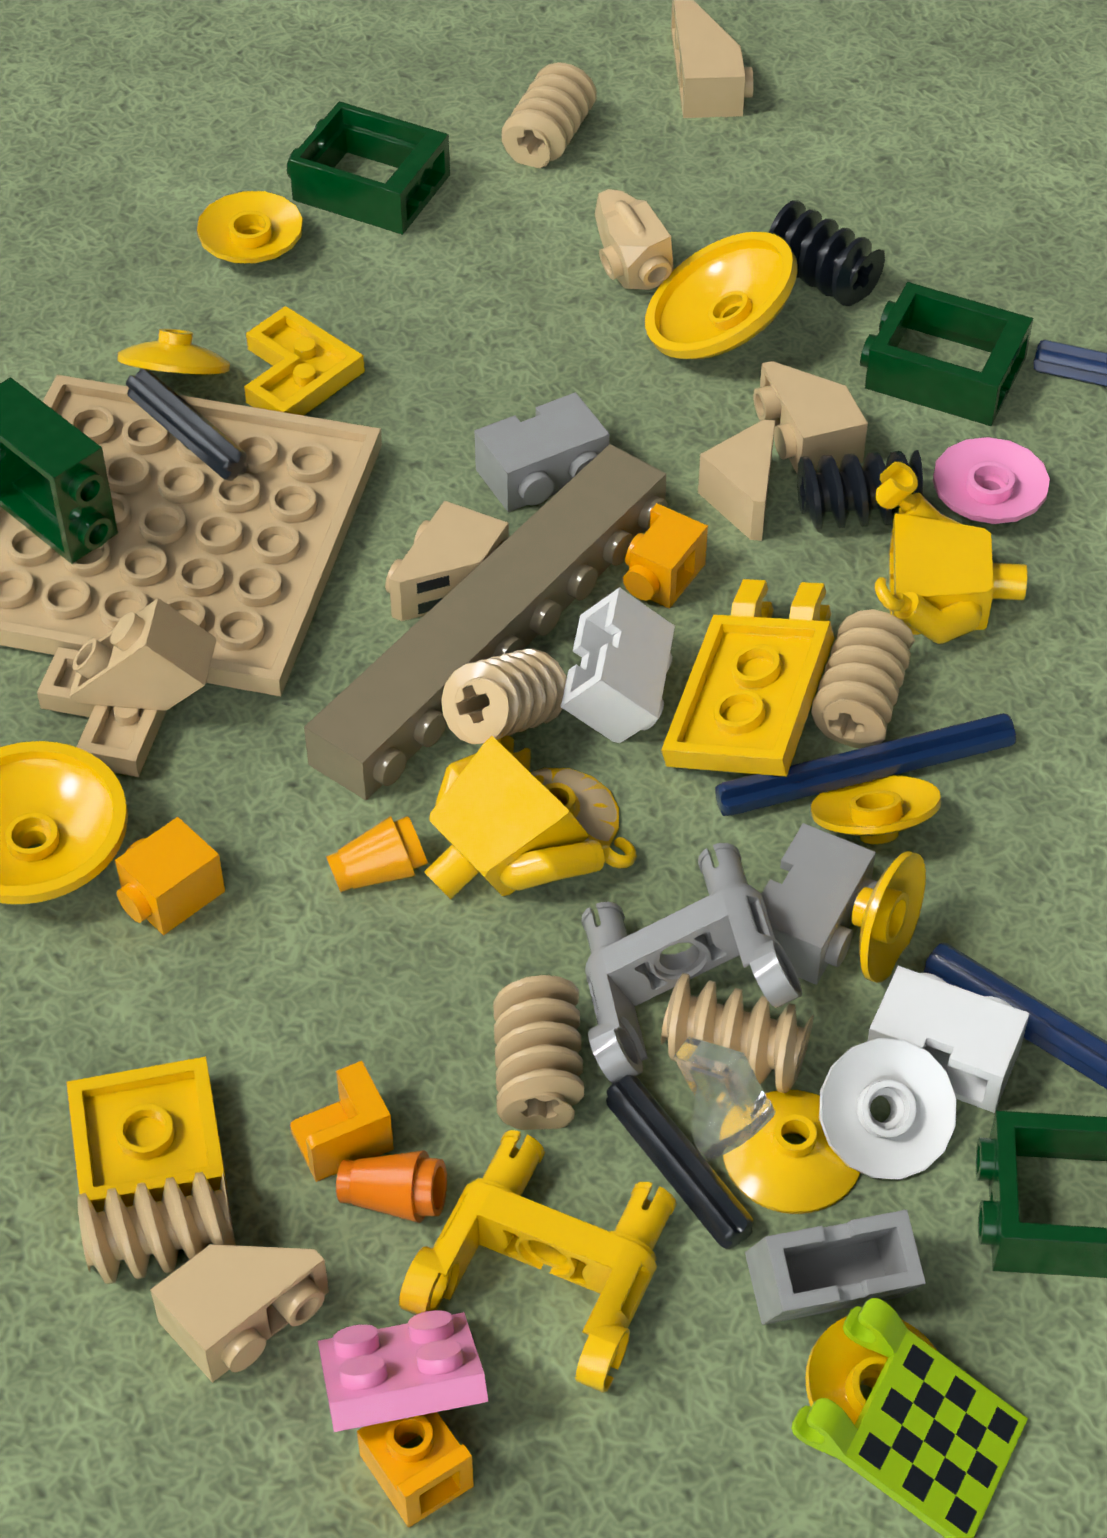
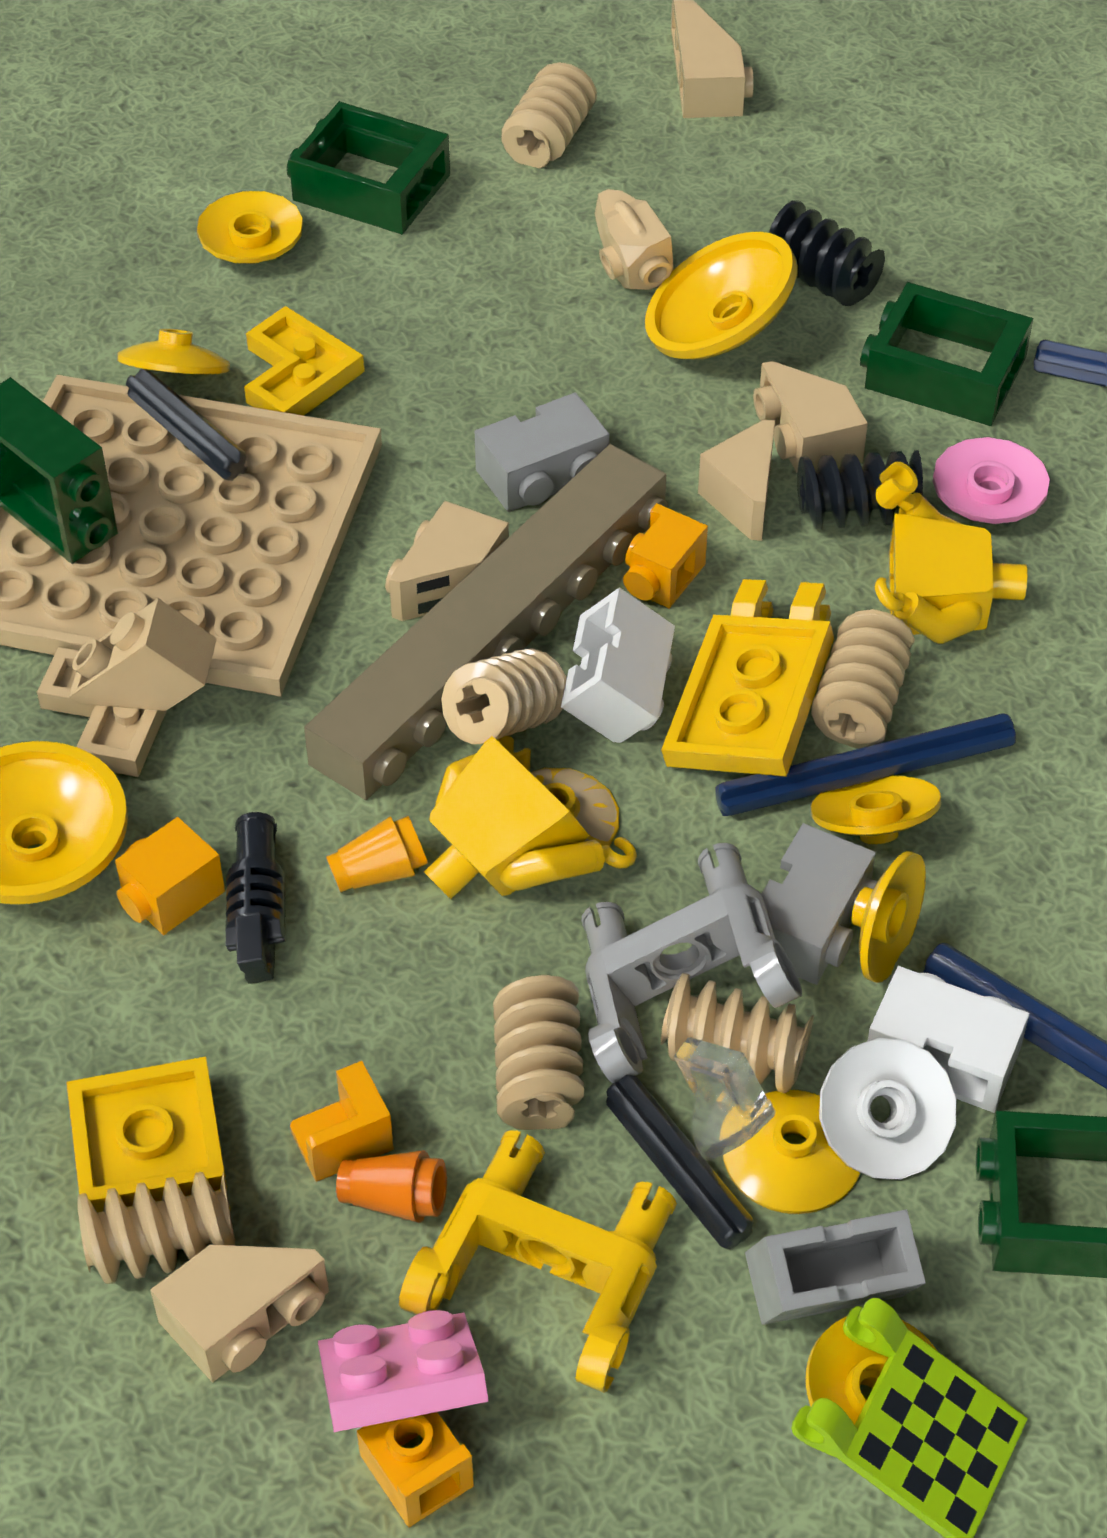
none -> black hinge [225,812,286,984]

